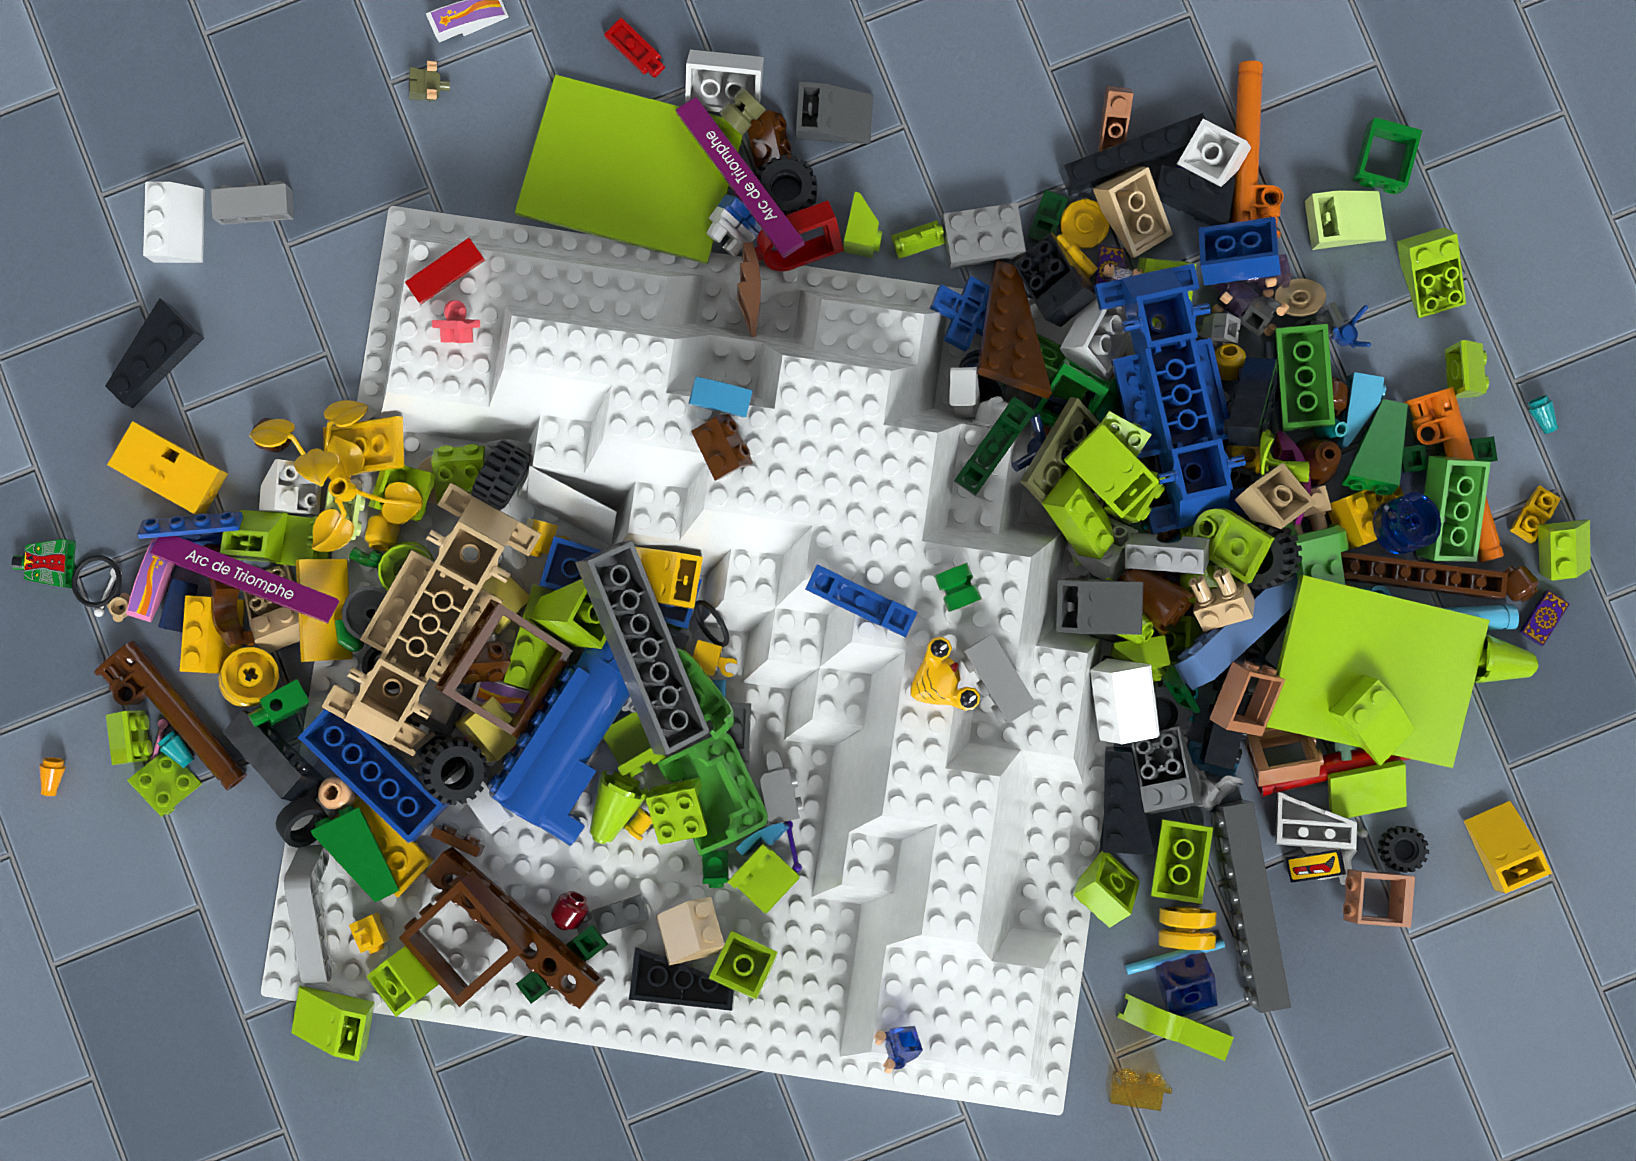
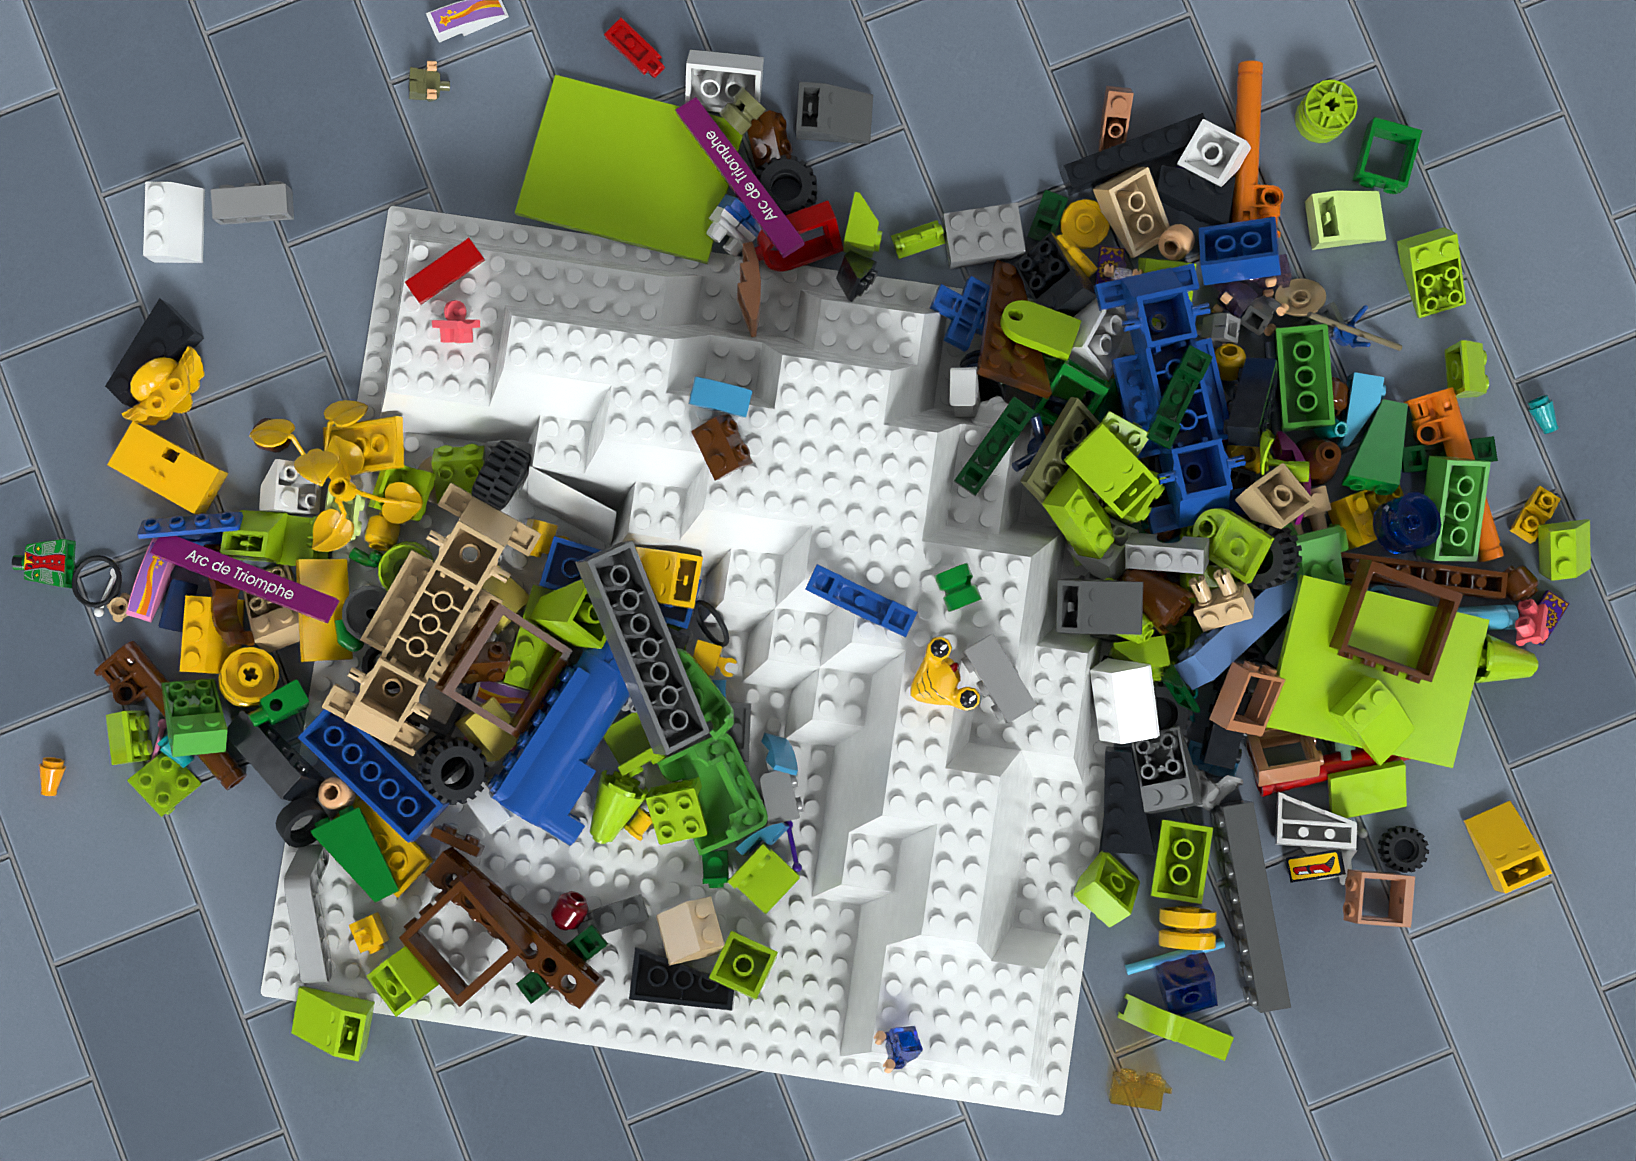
none -> yellow piece [121,346,205,426]
none -> bright green slope [161,678,227,757]
none -> dark azure slope [761,733,798,776]
none -> black slope [836,250,878,302]
none -> lime tile [1000,300,1082,361]
none -> dark green slope [1146,345,1213,449]
none -> light nougat head [1158,224,1195,261]
none -> lime wheel [1295,80,1358,144]
none -> dark tan axle [1307,312,1402,351]
none -> reddish brown window [1329,559,1463,684]
none -> coral hips [1515,599,1549,646]

